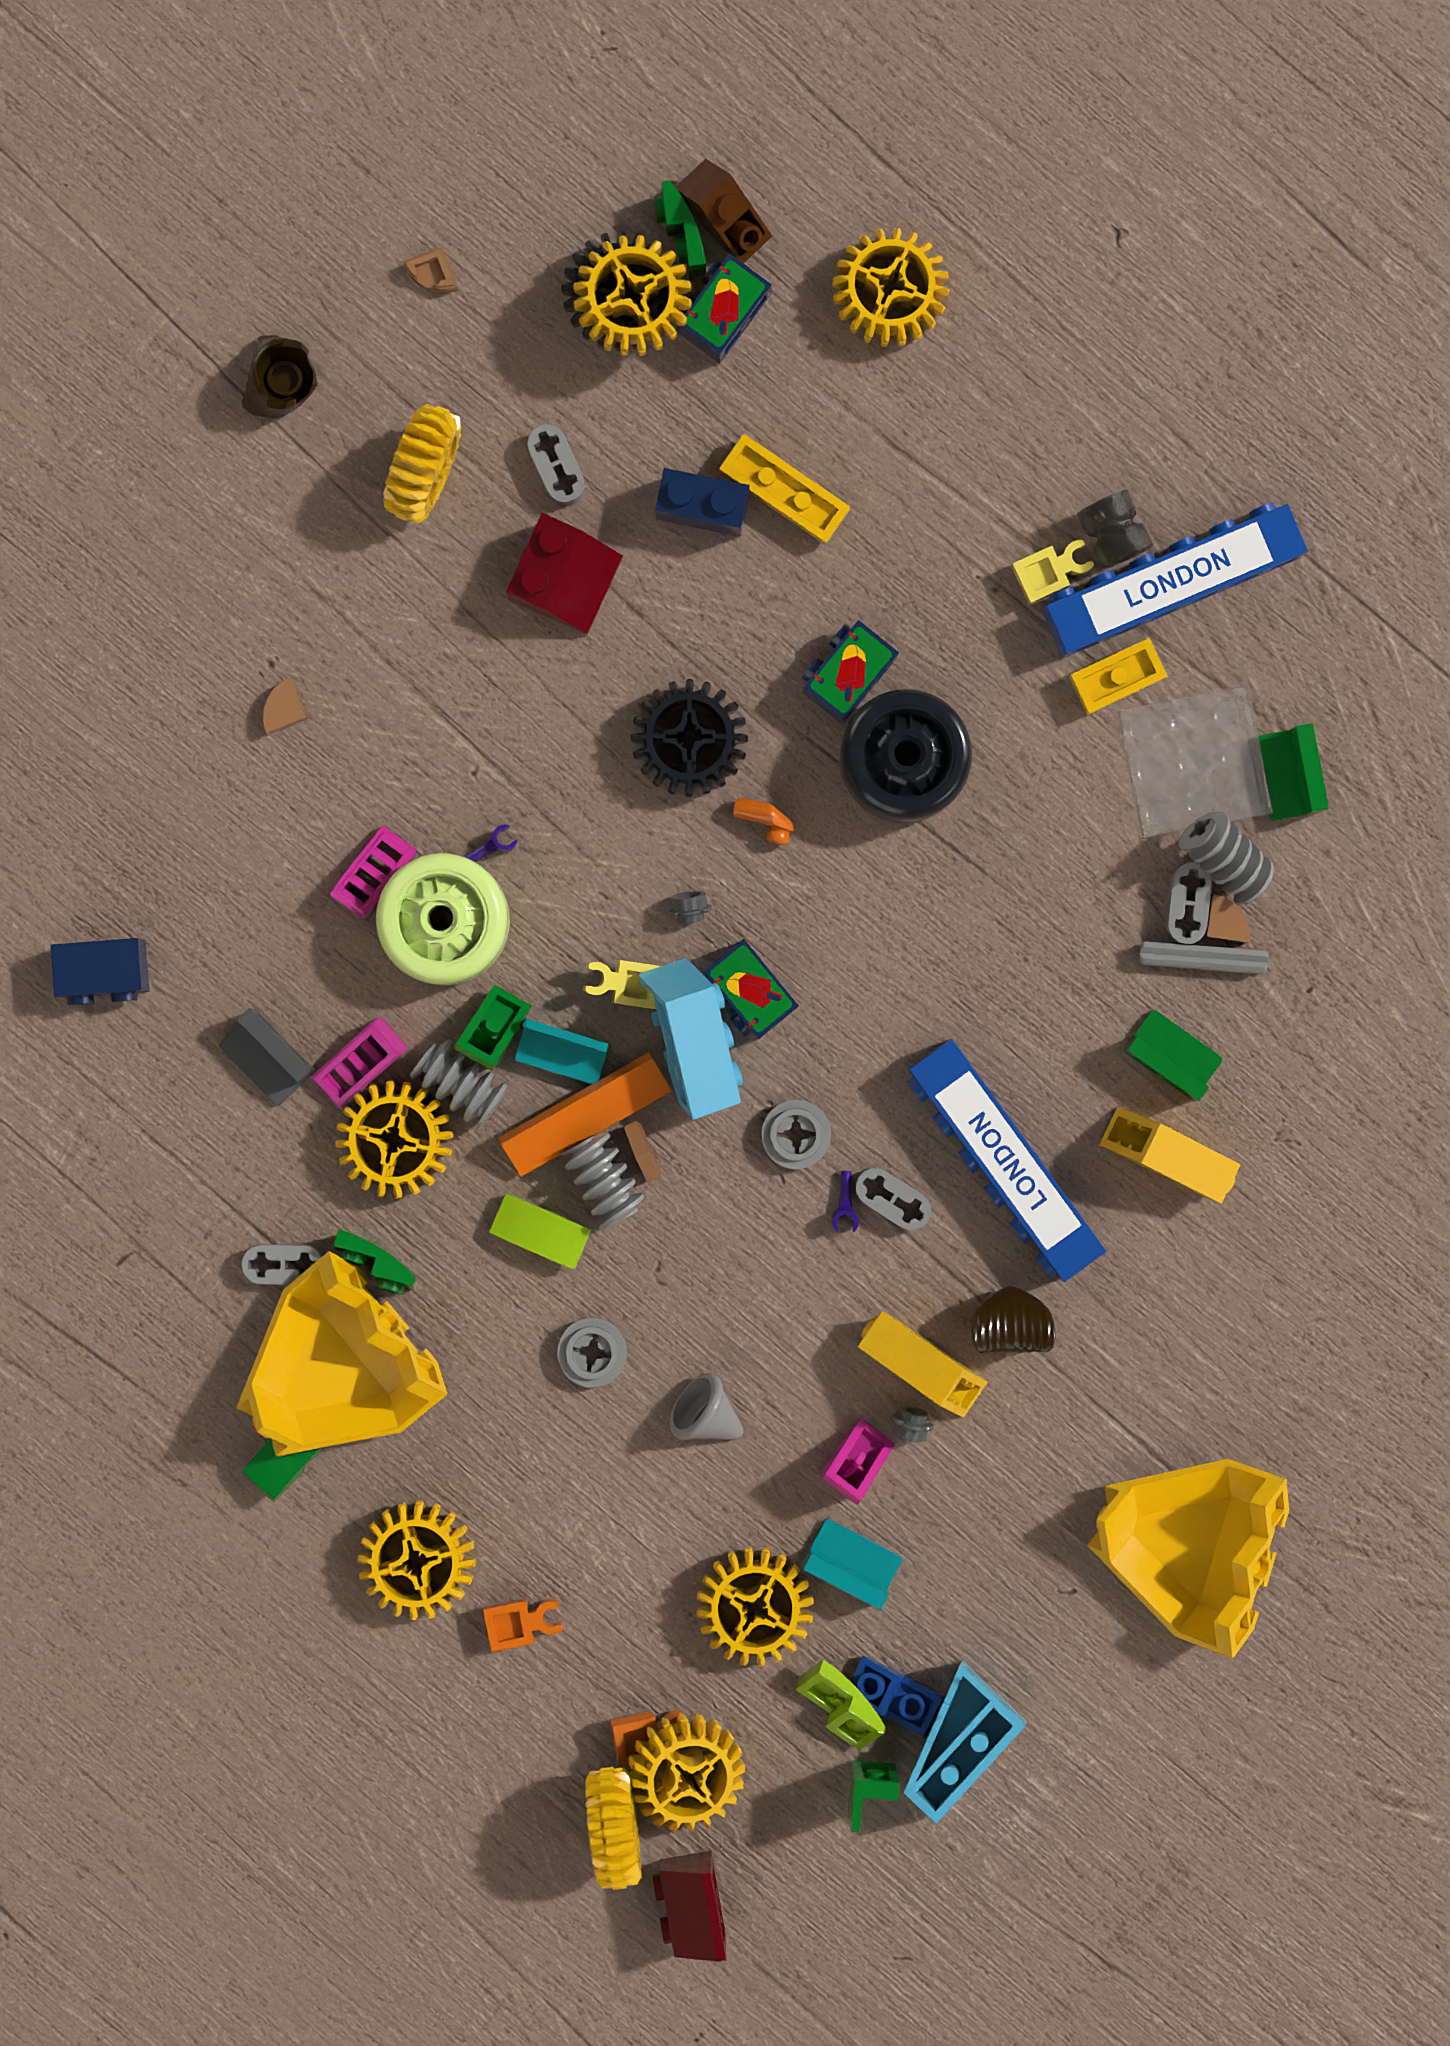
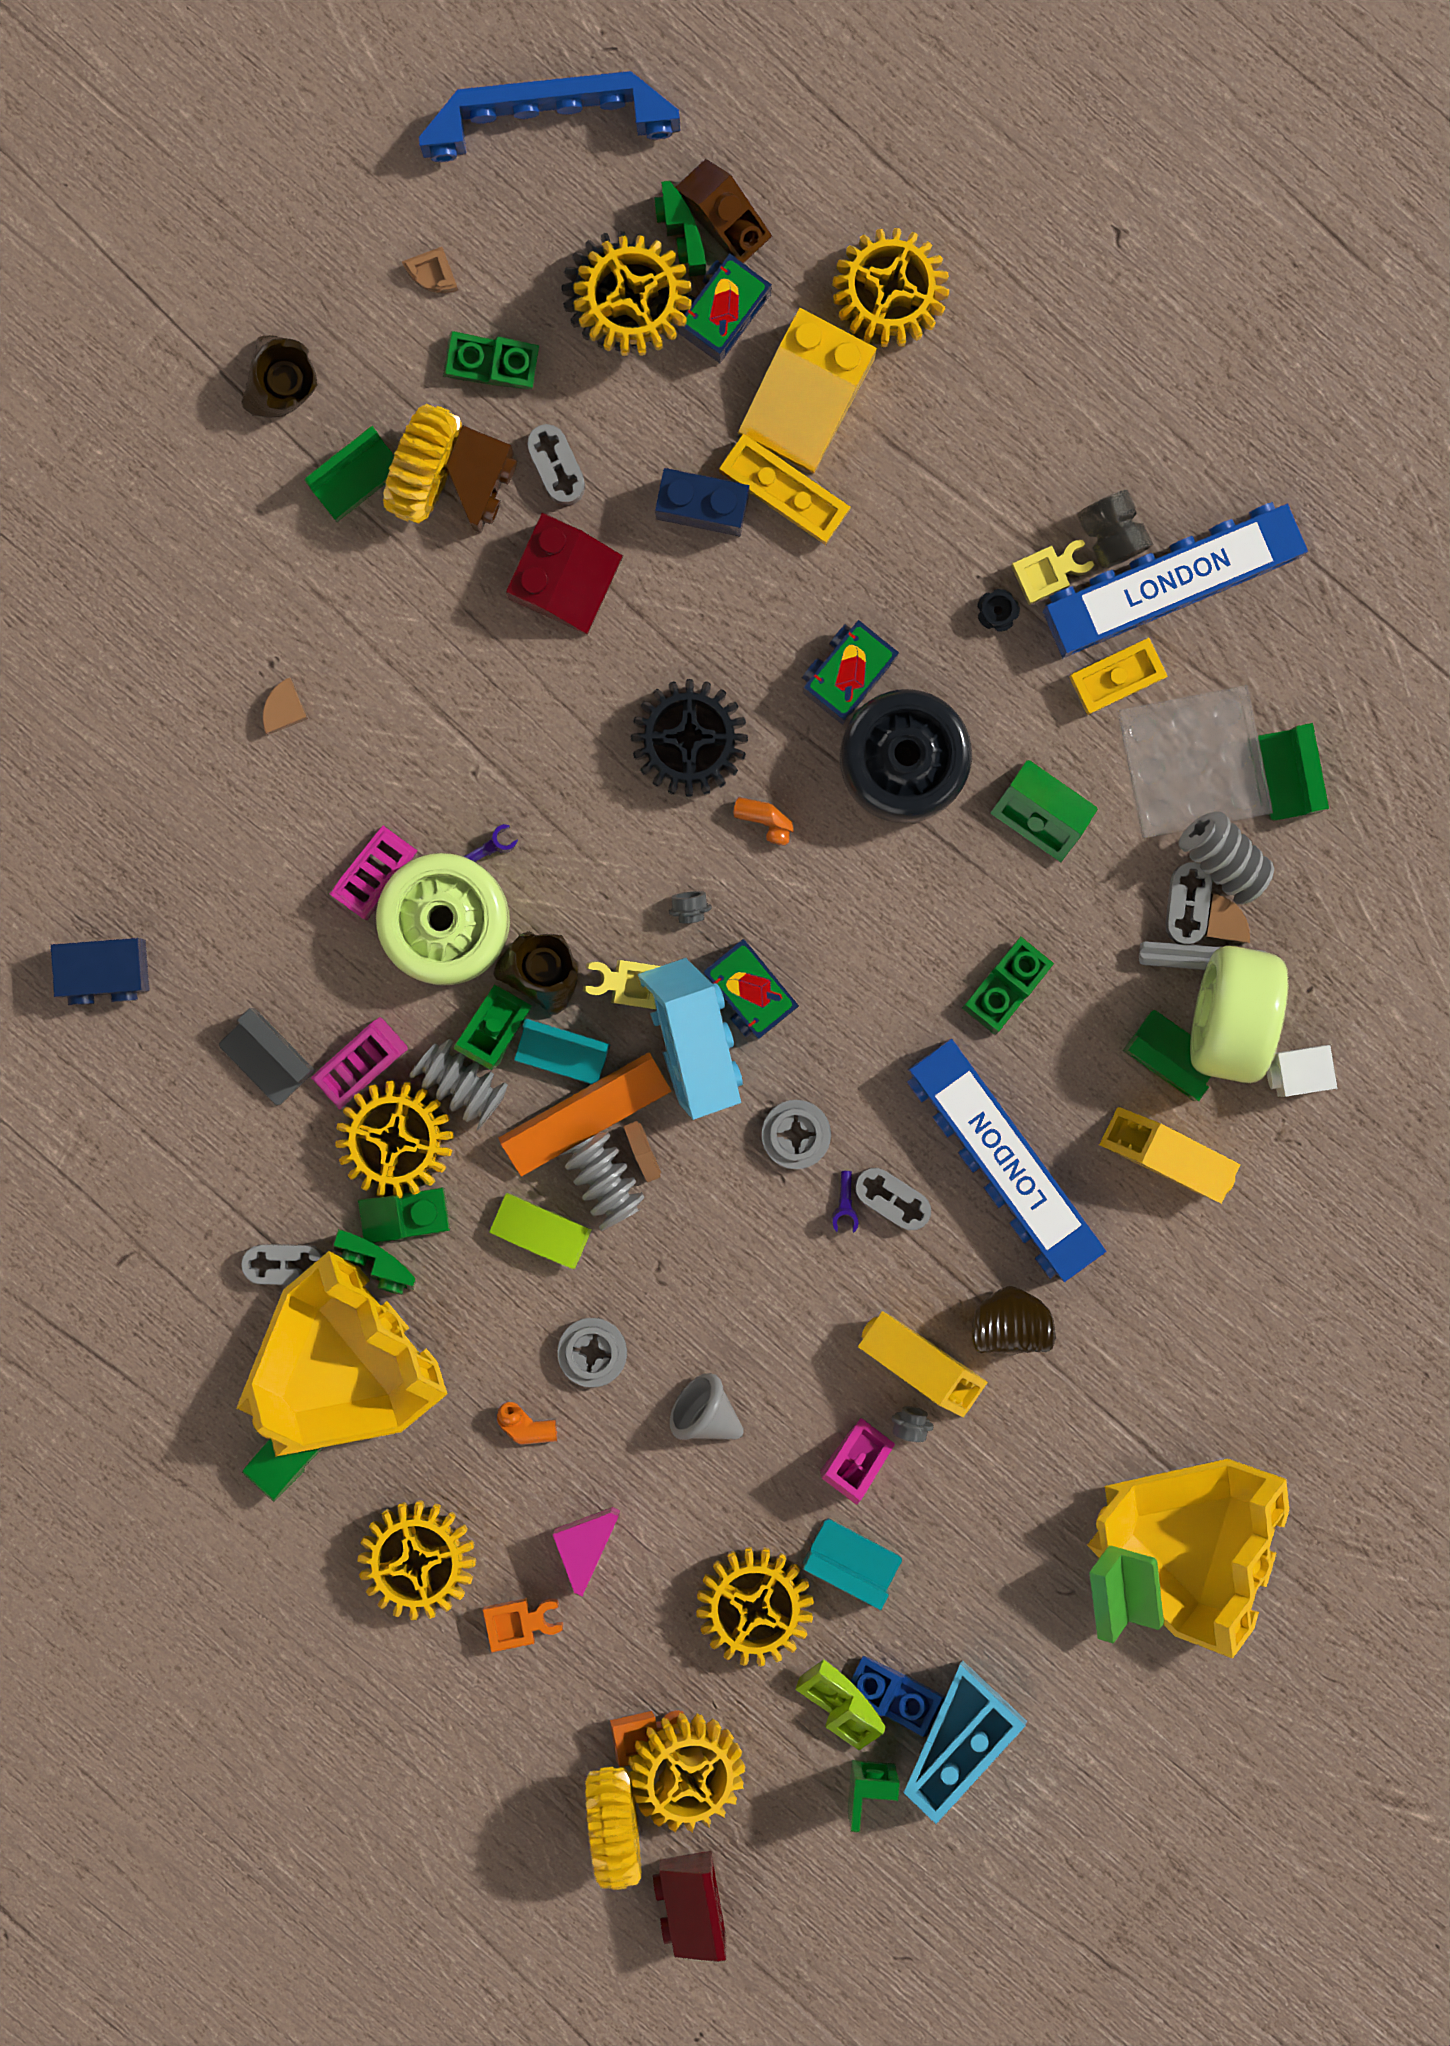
none -> green panel [304,426,394,522]
none -> green slope [358,1187,451,1242]
none -> blue slope [419,71,680,162]
none -> green slope [443,331,539,389]
none -> reddish brown slope [446,425,517,533]
none -> dark brown hair [493,931,579,1015]
none -> orange arm [497,1402,557,1445]
none -> dark pink slope [553,1507,620,1596]
none -> yellow slope [738,308,877,473]
none -> green slope [962,936,1054,1035]
none -> black plate [977,589,1020,632]
none -> green panel [990,760,1098,863]
none -> bright green panel [1089,1545,1164,1644]
none -> yellowish green wheel [1190,946,1288,1083]
none -> white brick [1267,1045,1337,1097]

